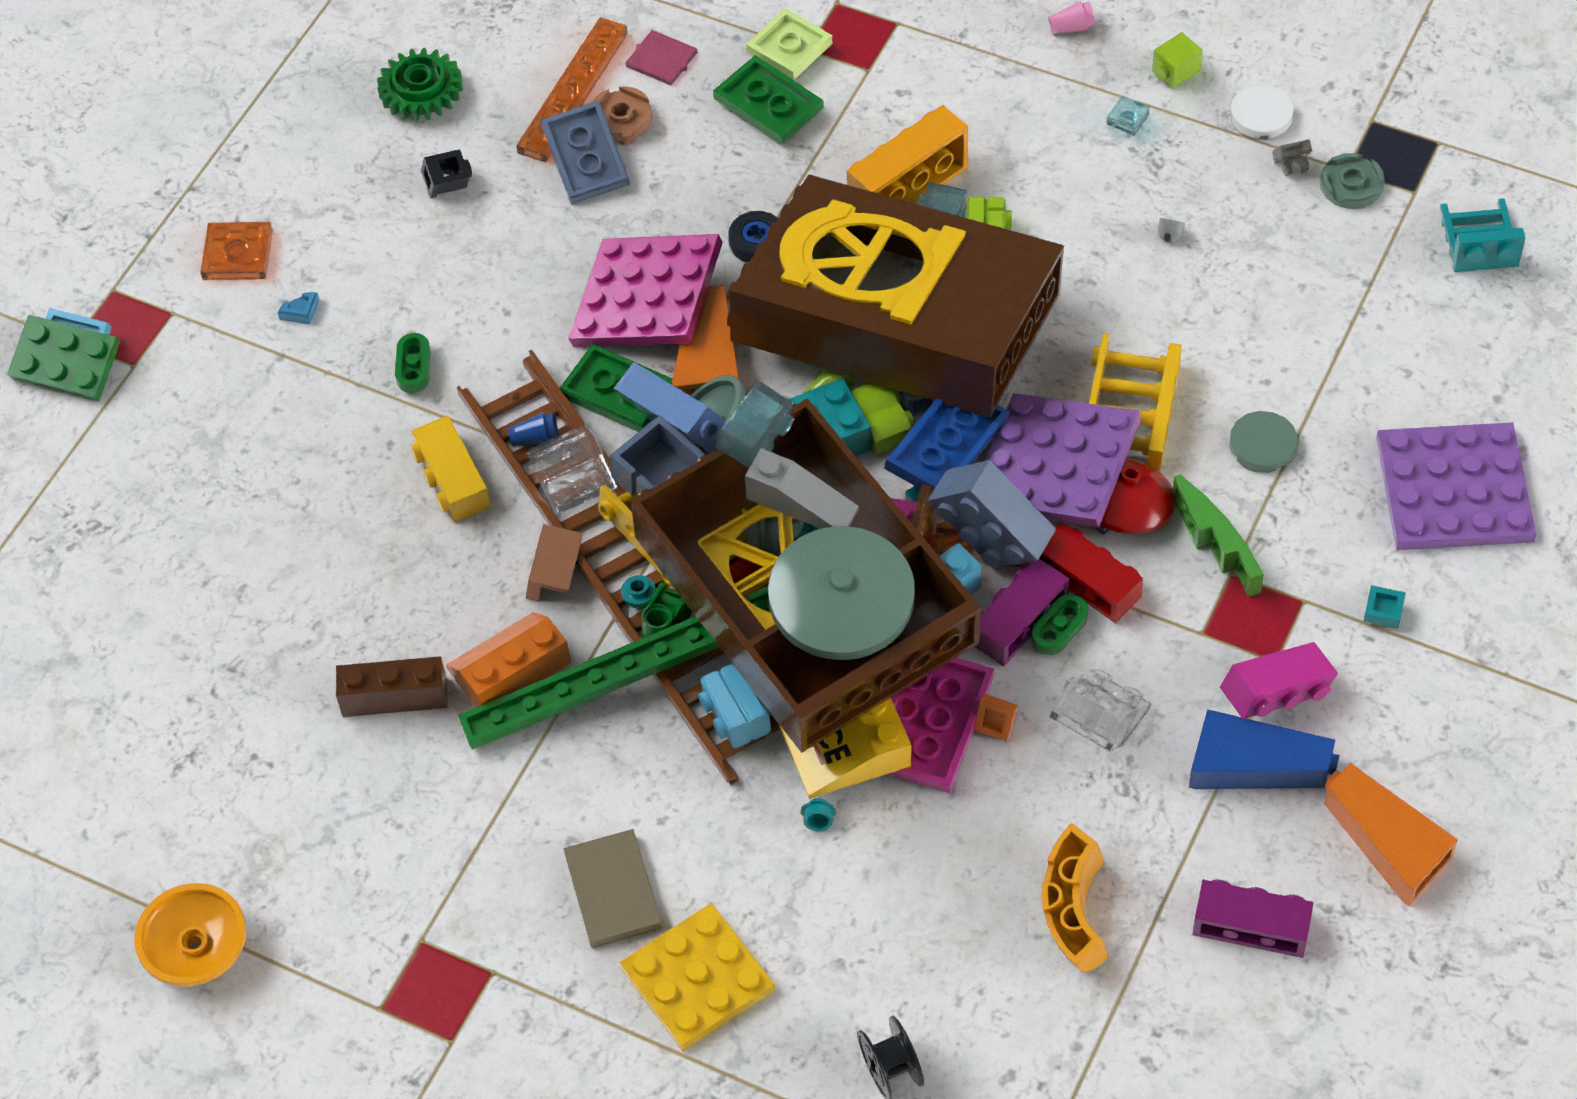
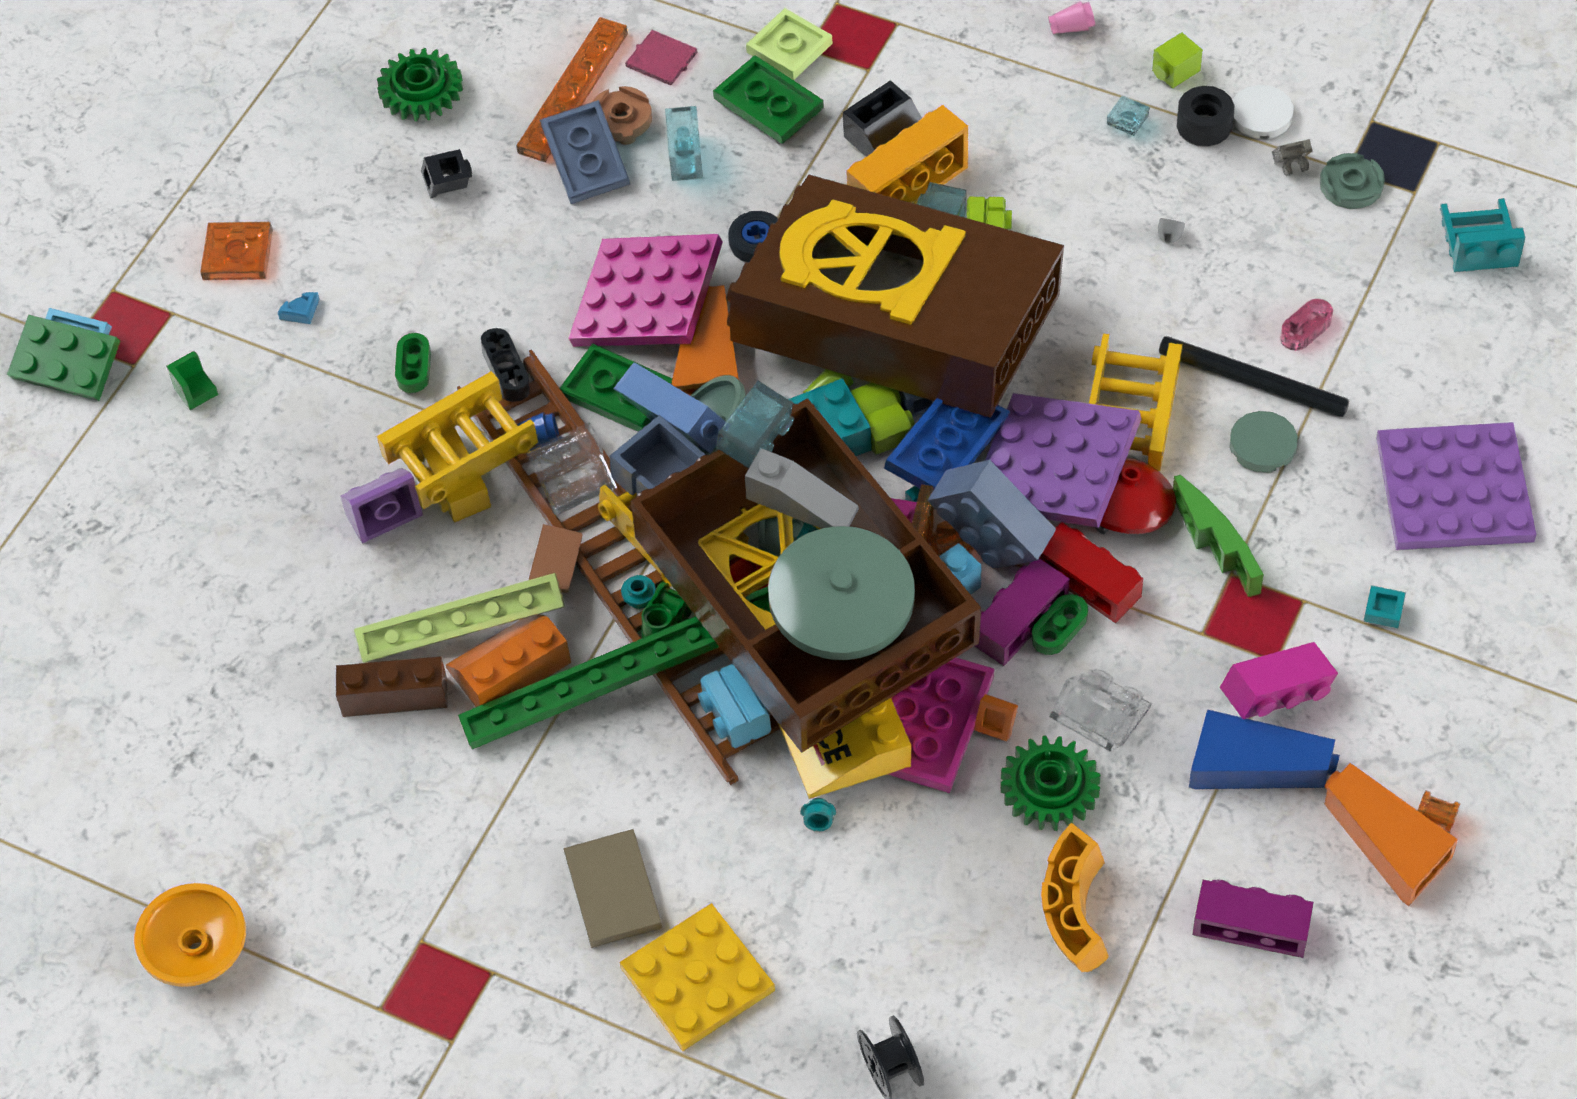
none -> green panel [166,351,219,410]
none -> medium lavender slope [340,468,423,544]
none -> yellowish green plate [354,573,565,663]
none -> yellow fence [377,371,538,510]
none -> black beam [481,328,530,402]
none -> clear light blue brick [665,106,703,181]
none -> black slope [843,80,922,157]
none -> green gear [1000,735,1101,831]
none -> black axle [1159,336,1349,417]
none -> black tyre [1176,86,1235,146]
none -> clear pink beam [1280,298,1333,351]
none -> clear orange bush [1417,790,1461,833]

